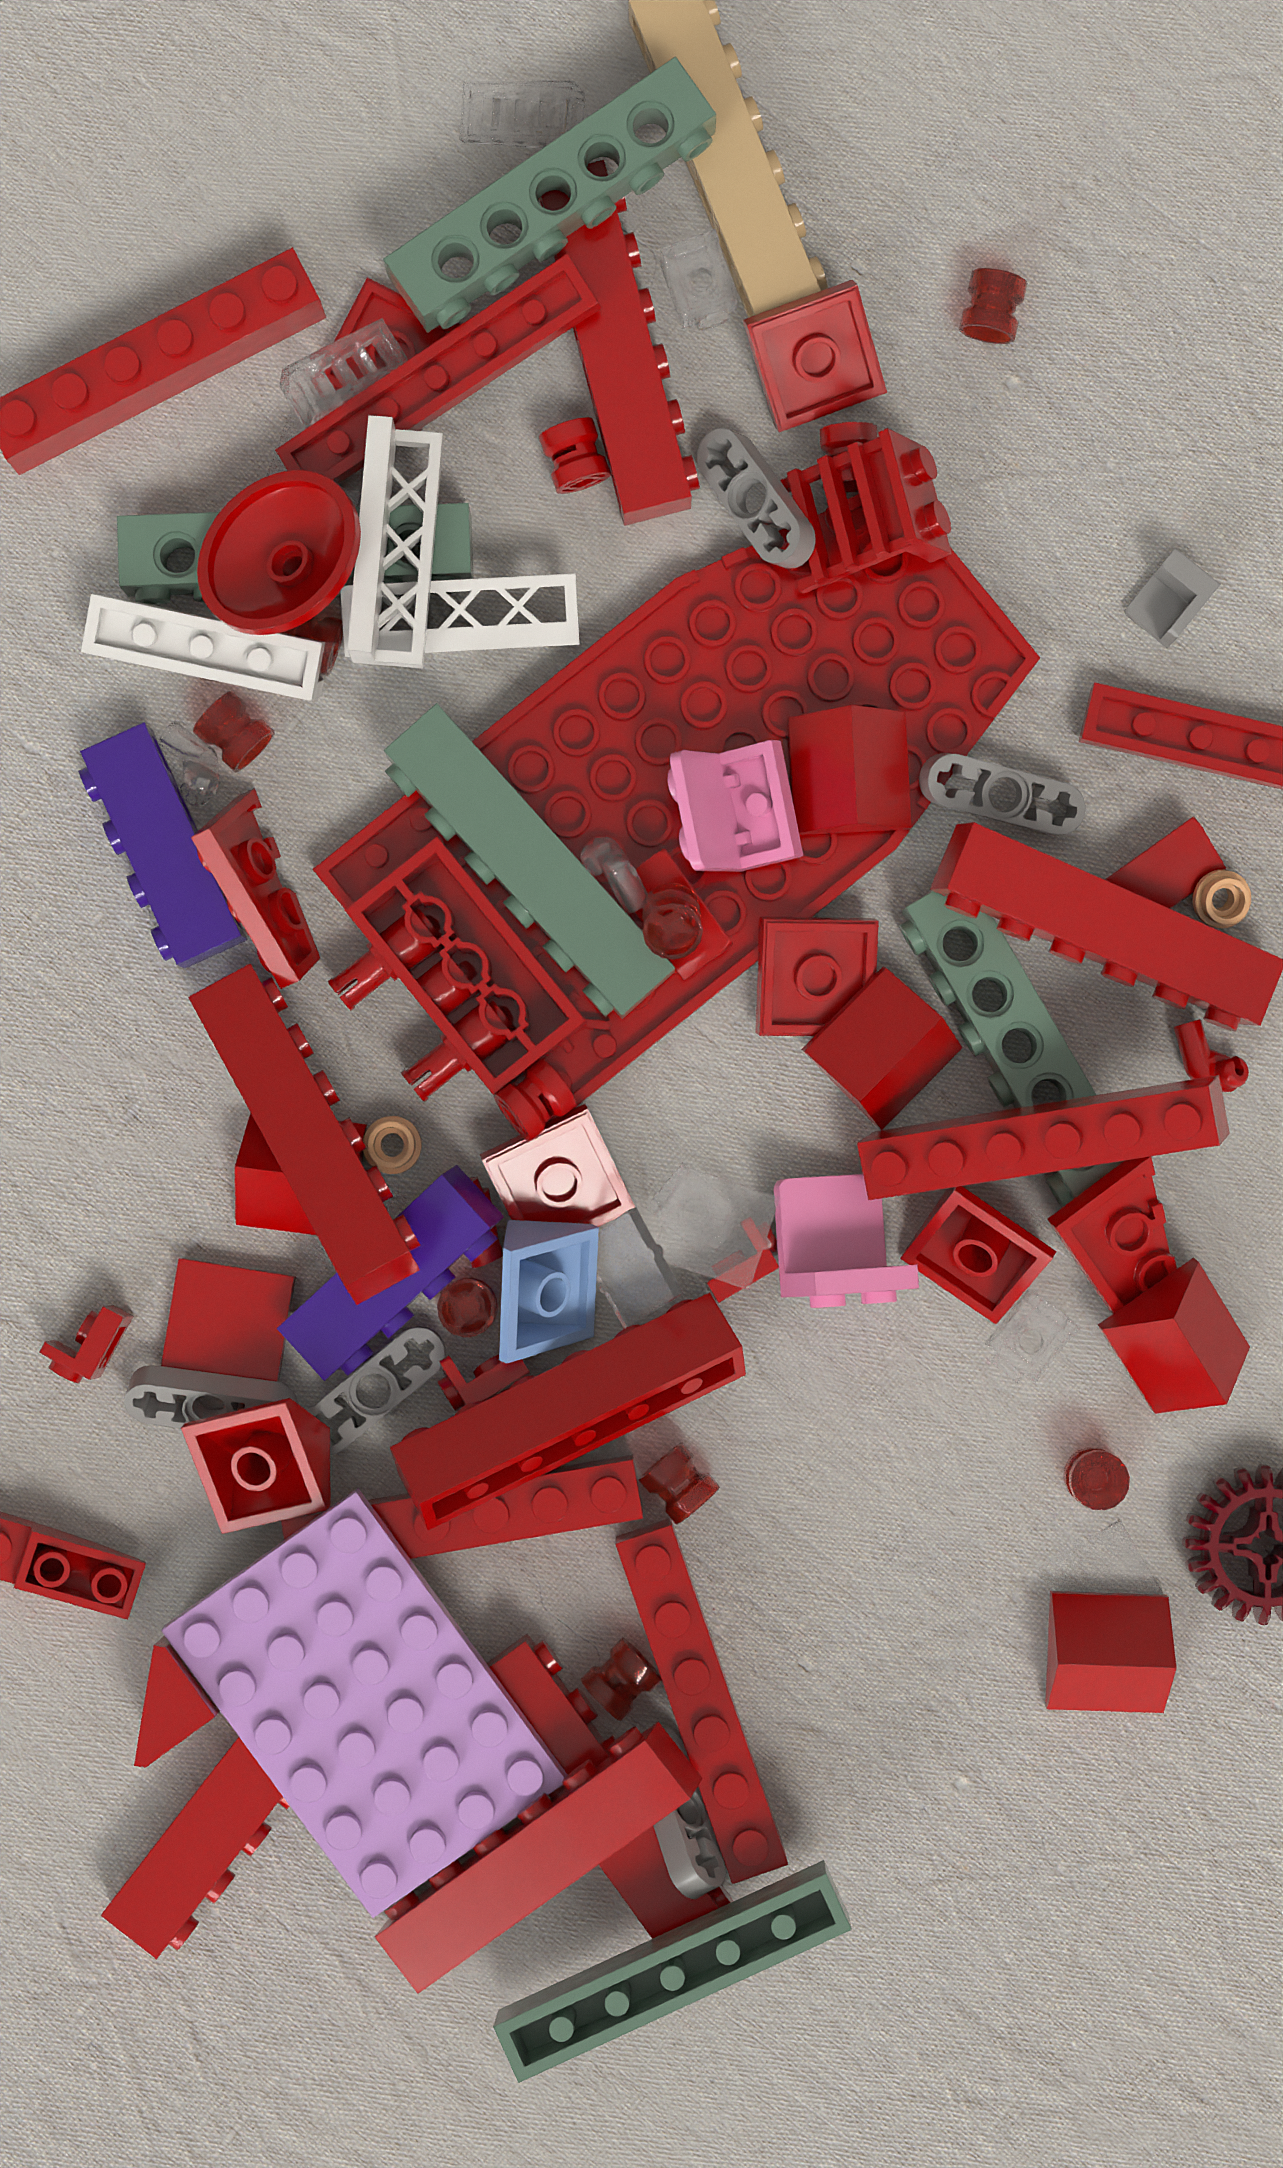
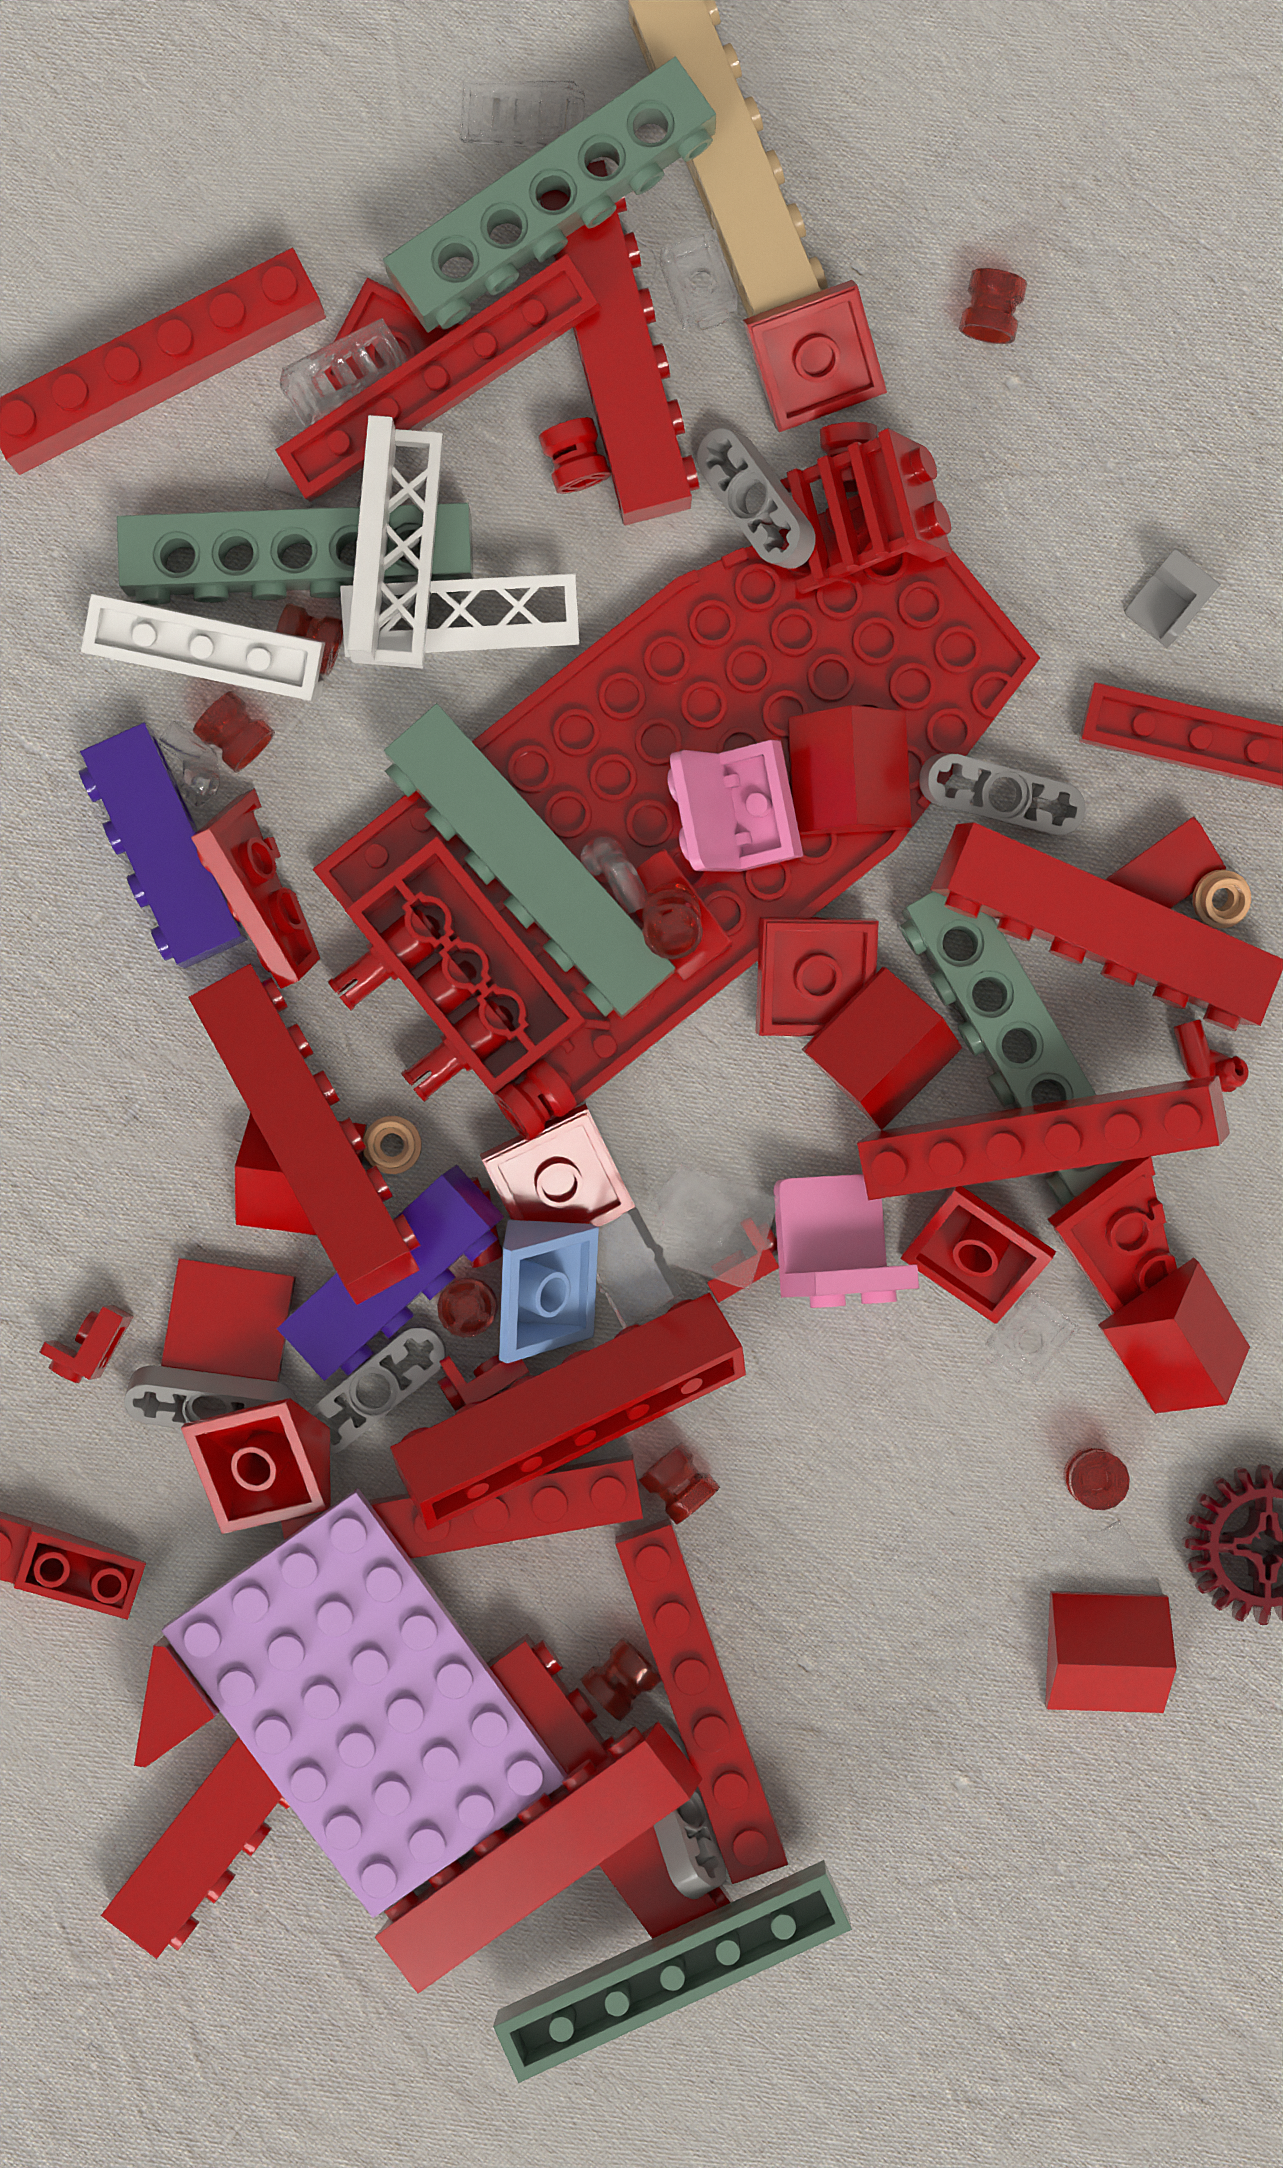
red dish [197,470,361,635] -> none

